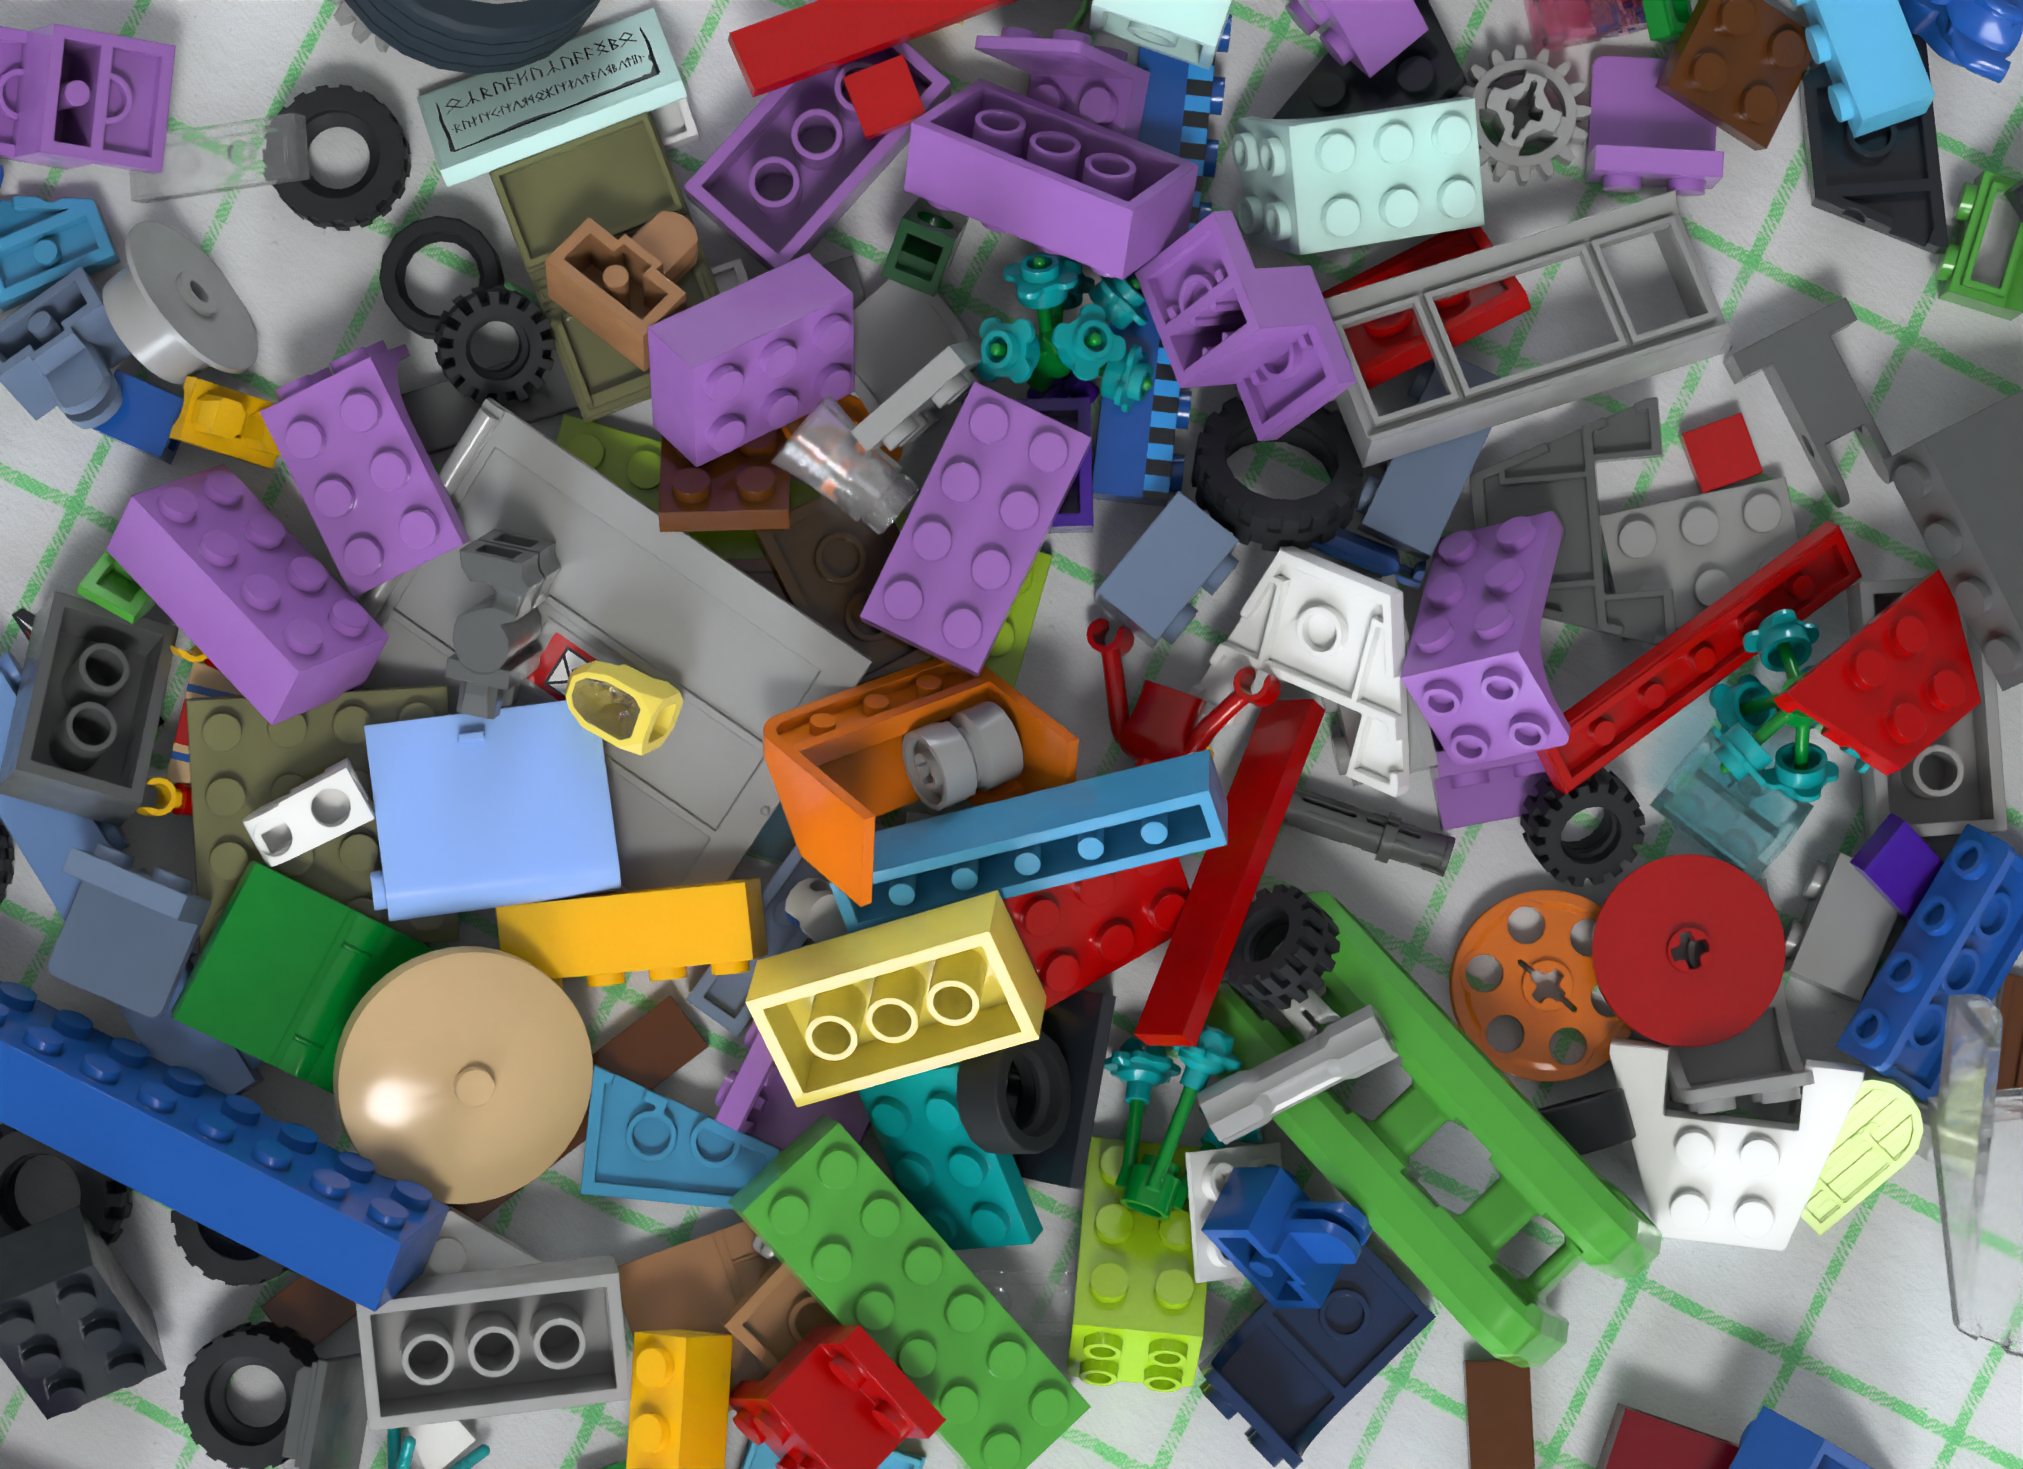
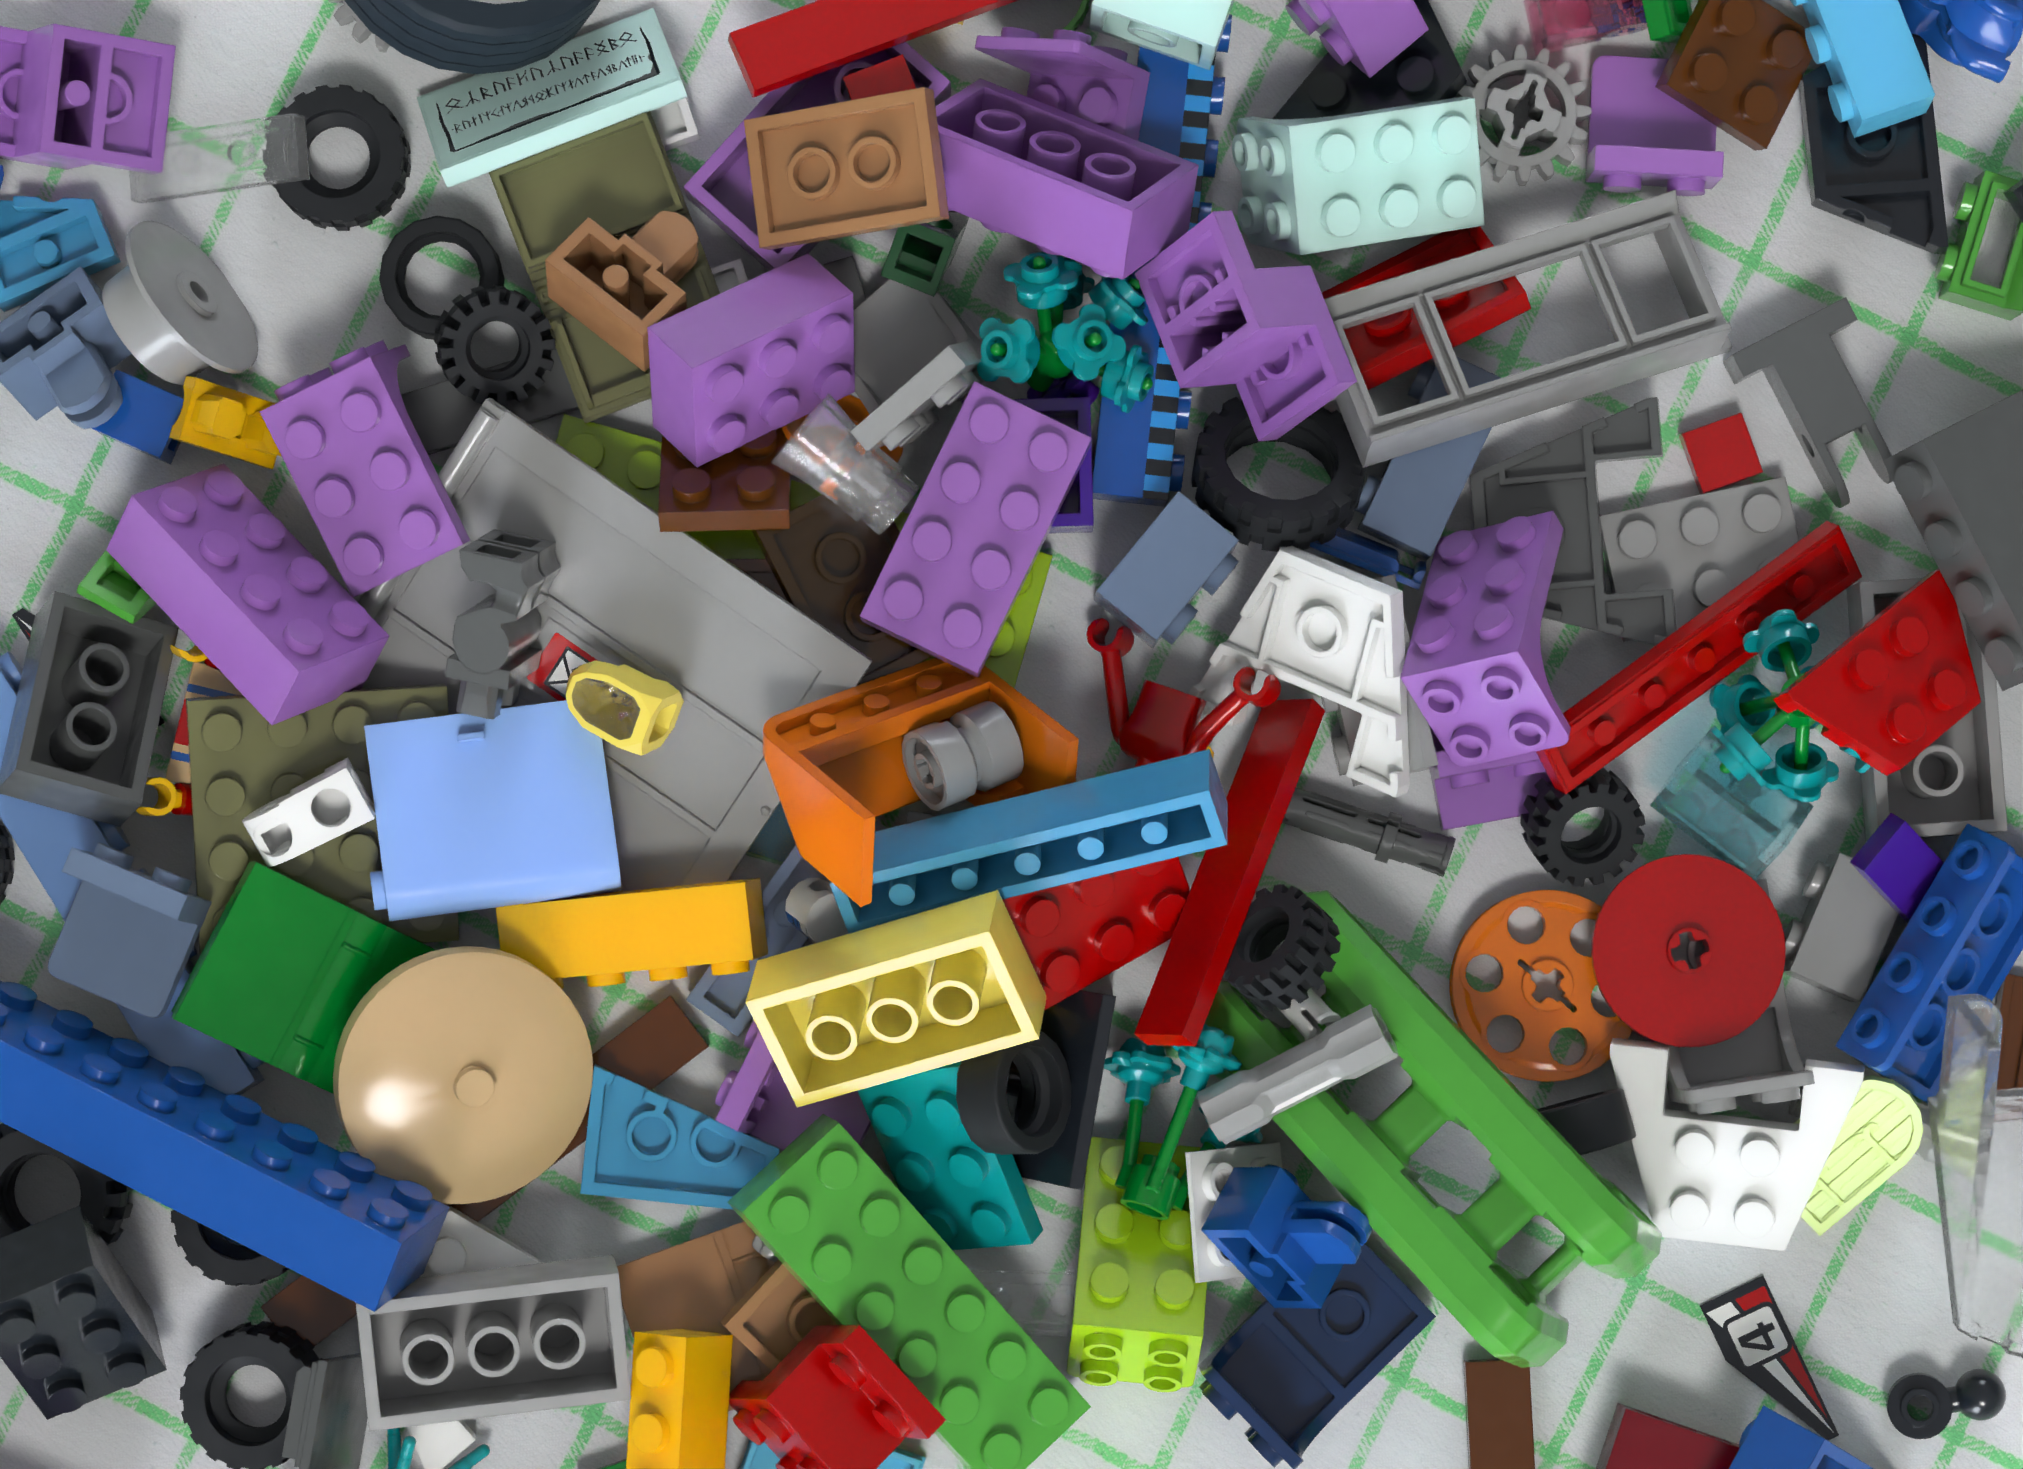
none -> medium nougat plate [744,87,949,250]
none -> sticker [1700,1276,1839,1440]
none -> black plate [1886,1369,2006,1439]

